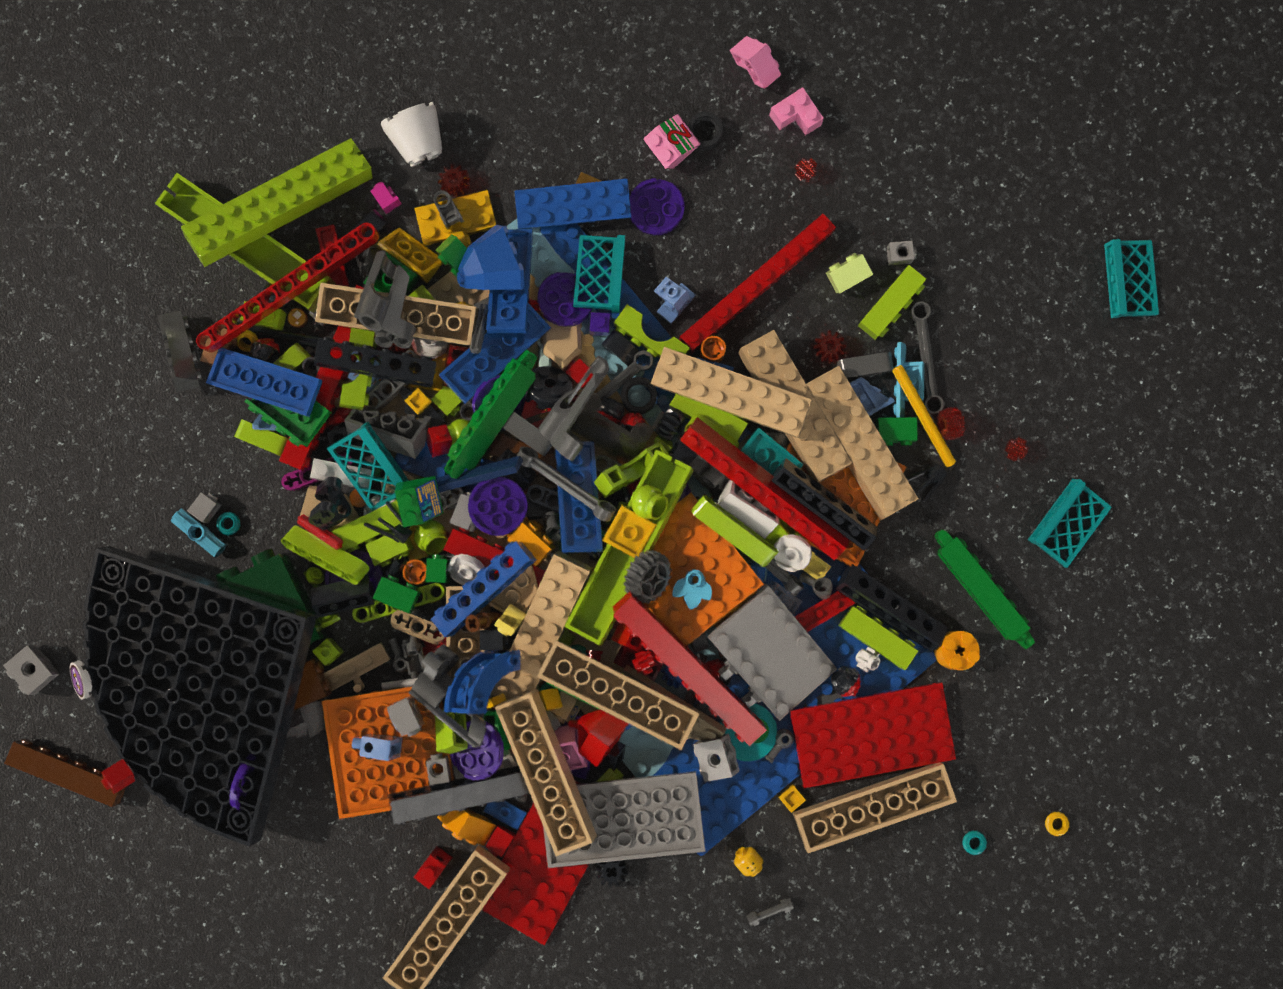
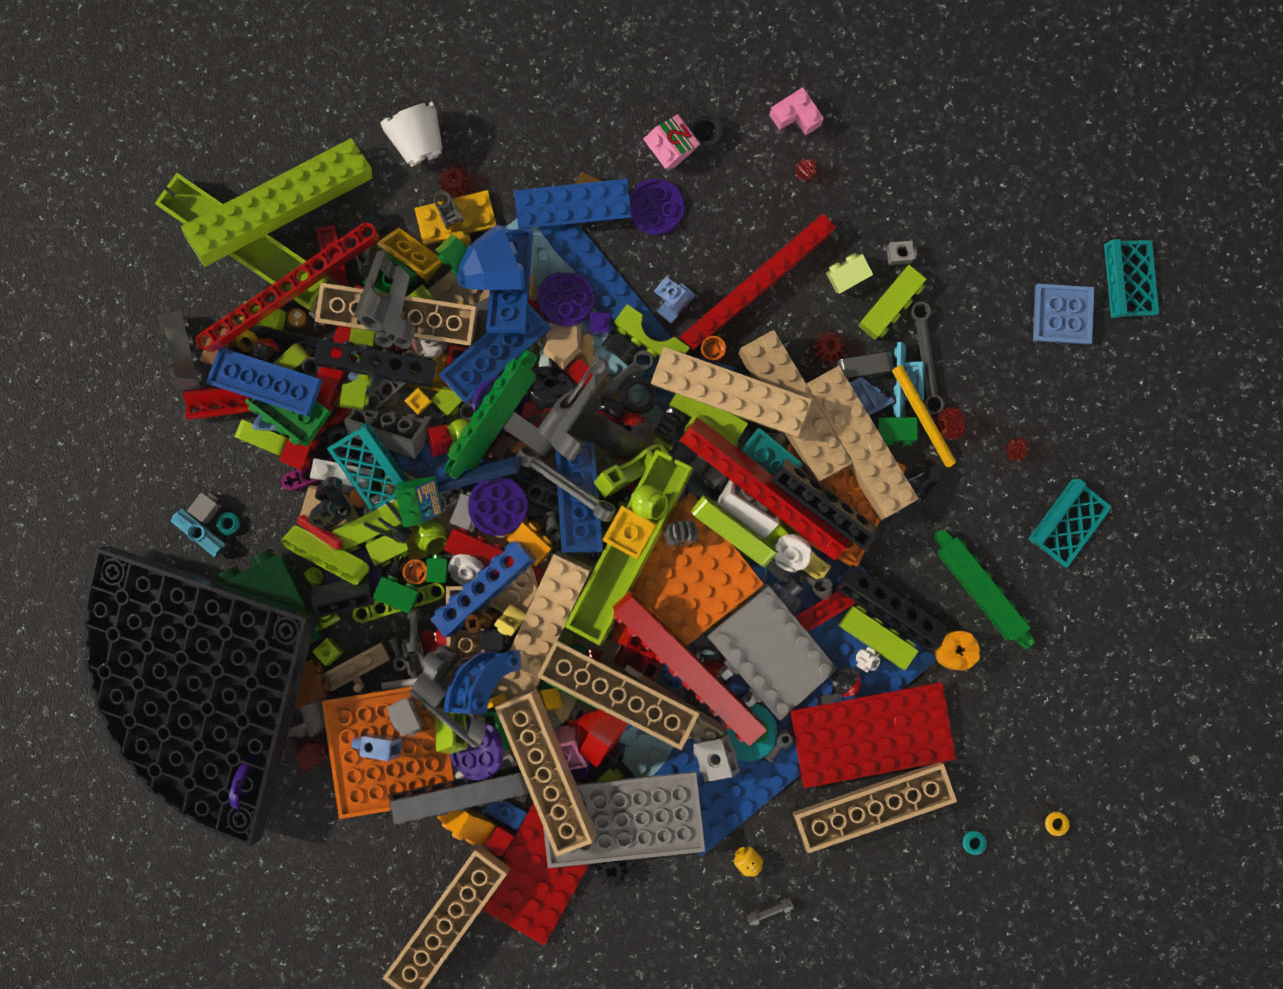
light grey brick [3,645,59,695] -> none
reddish brown brick [4,739,126,807] -> none
tile [70,660,92,699] -> none
red brick [101,759,135,794] -> none
dark pink brick [371,182,401,214] -> none
tan beam [390,610,444,644] -> none
red torso [413,846,453,889] -> none
light grey brick [426,753,451,785] -> none
dark grey axle [469,304,488,354] -> none
teal fence [573,235,625,313] -> none
dark grey gear [623,550,672,604] -> none
red gear [632,650,656,676] -> none
medium azure plate [673,570,712,610] -> none
bright pink brick [730,36,781,89] -> none
yellow tile [778,784,806,813] -> none
none -> red fence [183,386,252,420]
none -> clear red brick [294,742,328,773]
none -> dark grey gear [664,521,699,546]
none -> medium blue plate [1033,284,1094,345]

